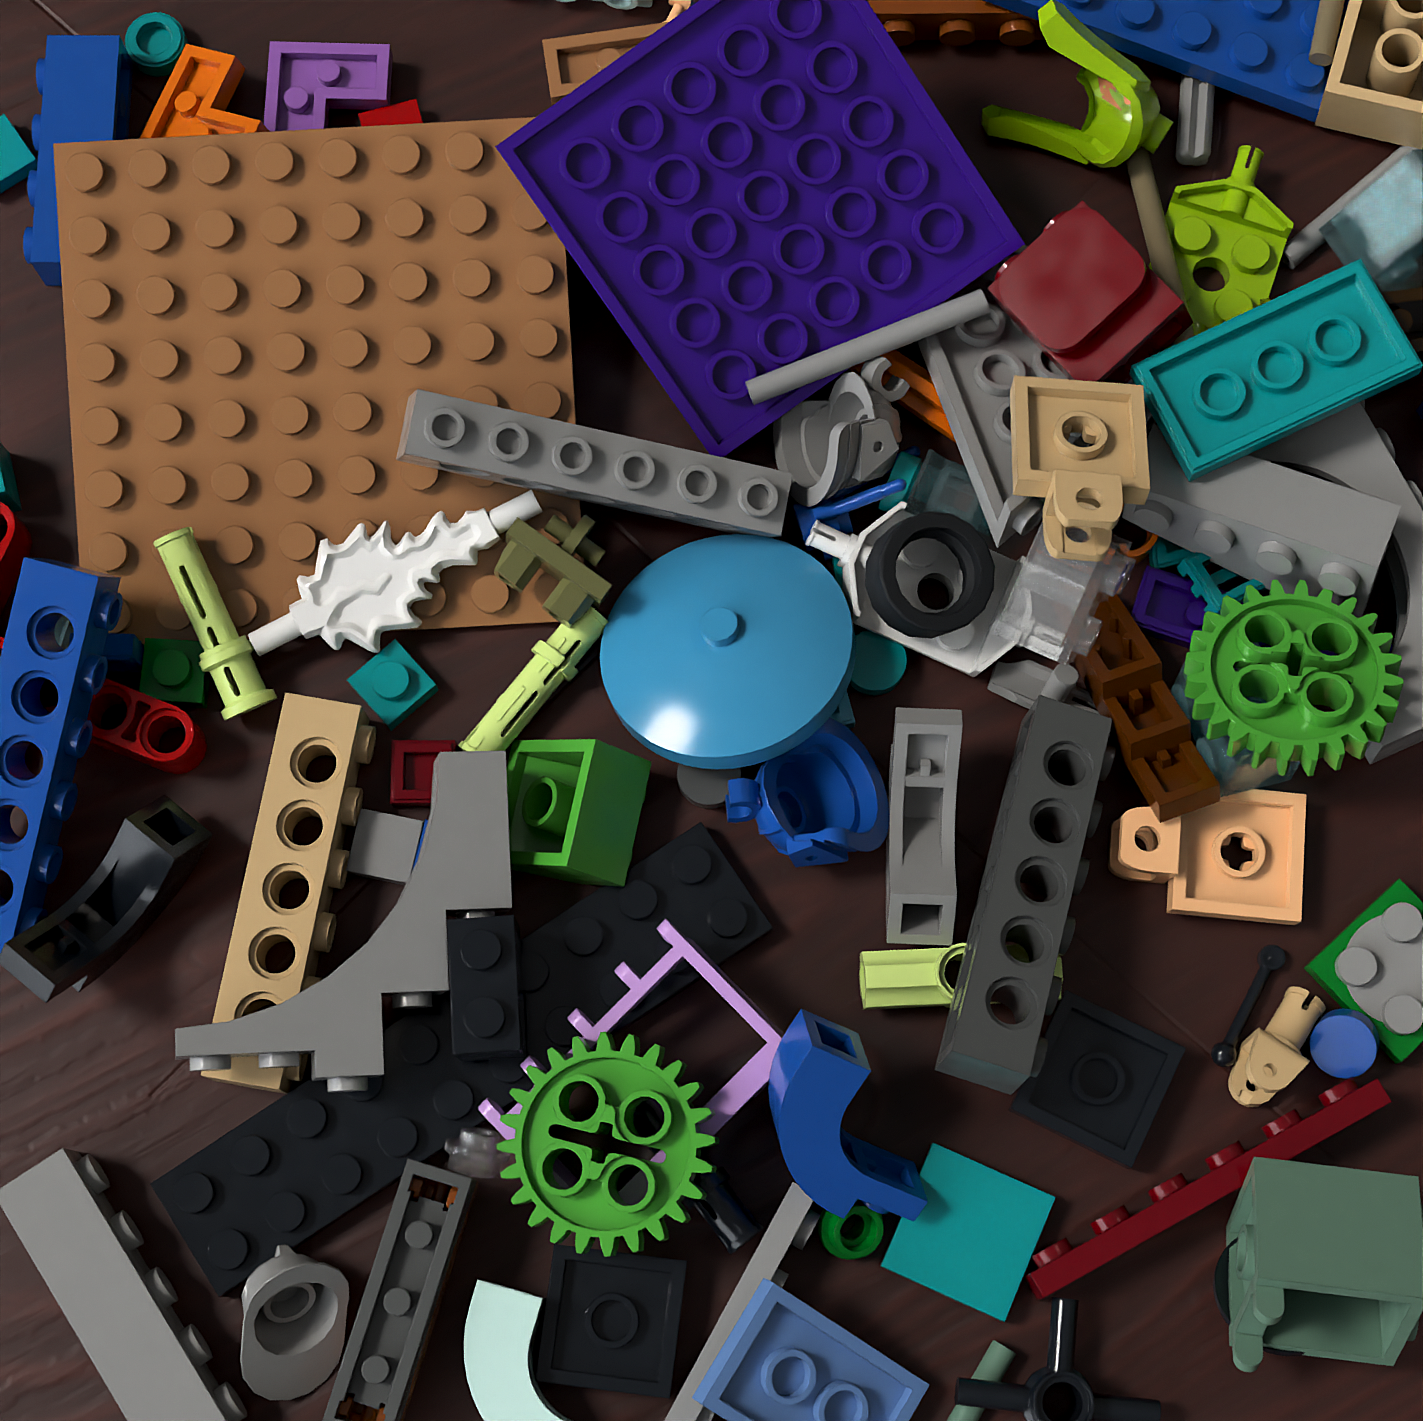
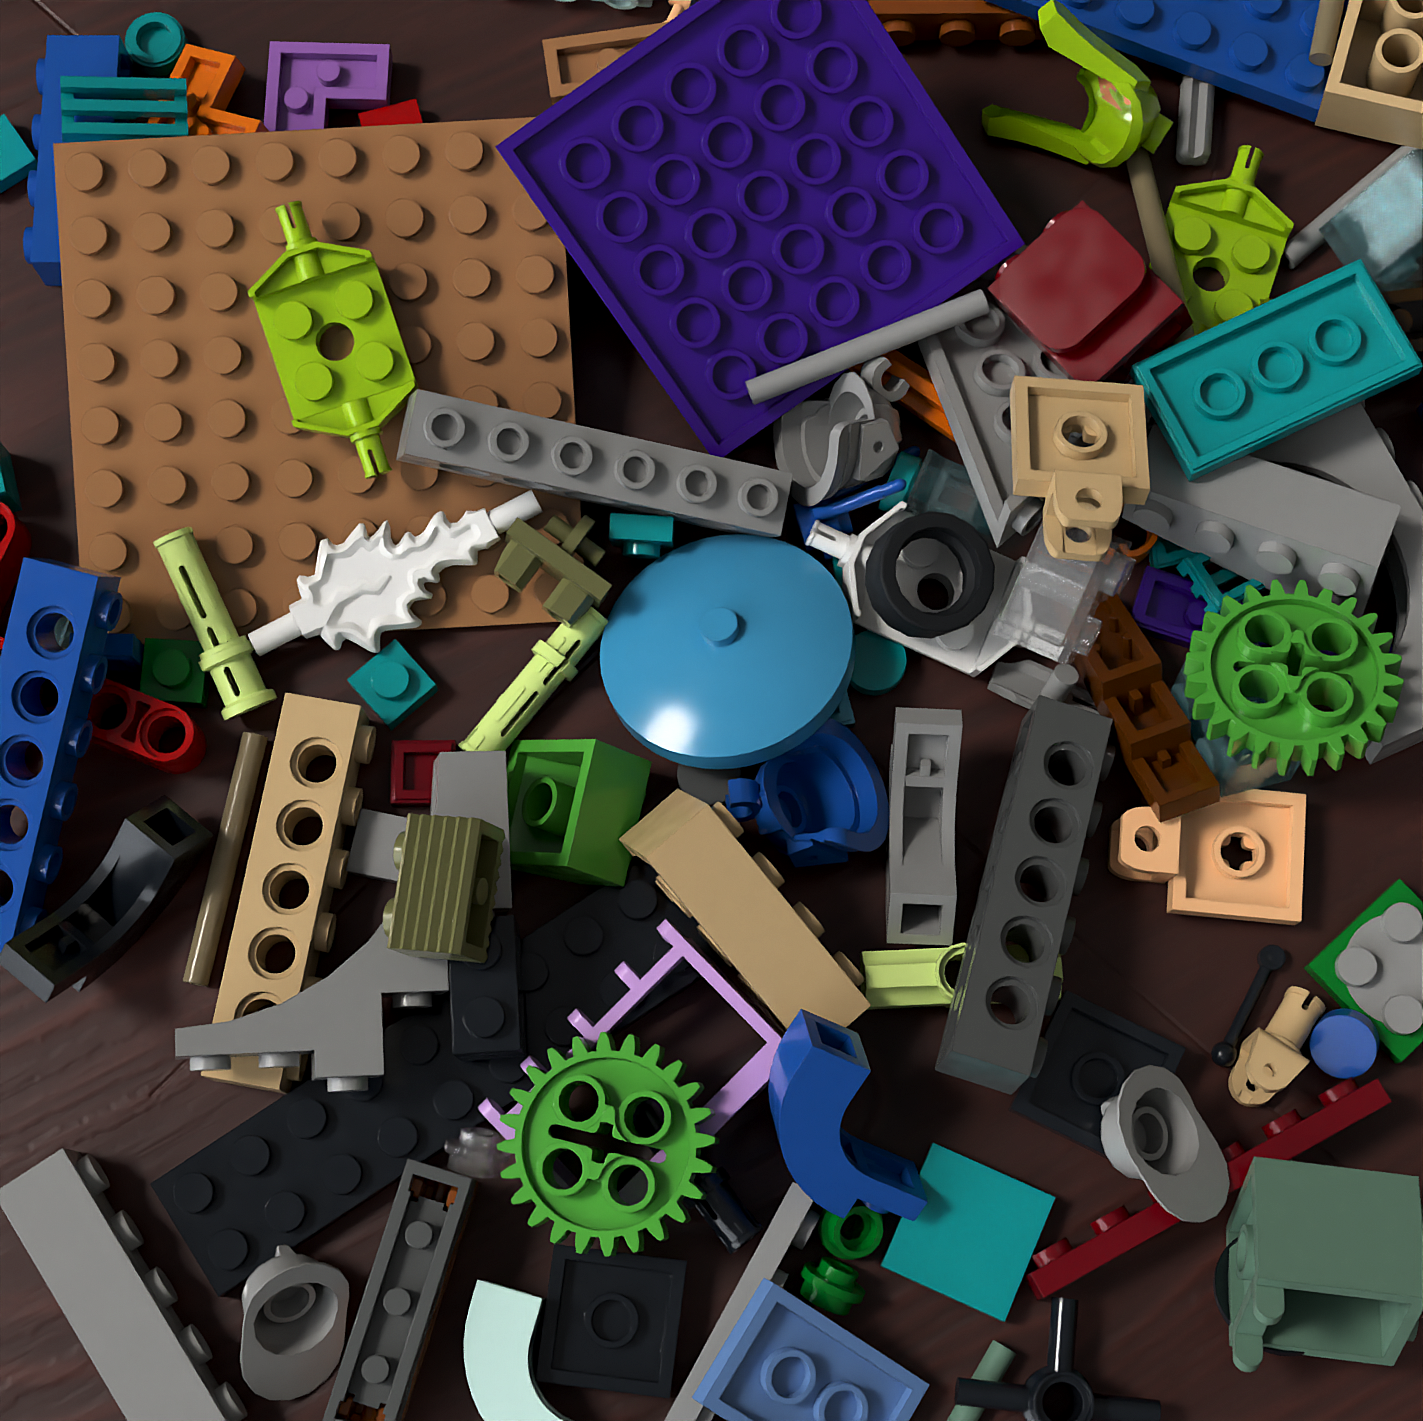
none -> teal tile [60,76,189,143]
none -> dark tan piece [182,732,268,987]
none -> lime plate [247,201,419,479]
none -> olive brick [383,813,506,963]
none -> teal plate [609,513,676,559]
none -> tan wedge [619,788,871,1034]
none -> green plate [800,1256,866,1316]
none -> light grey piece [1101,1065,1230,1223]

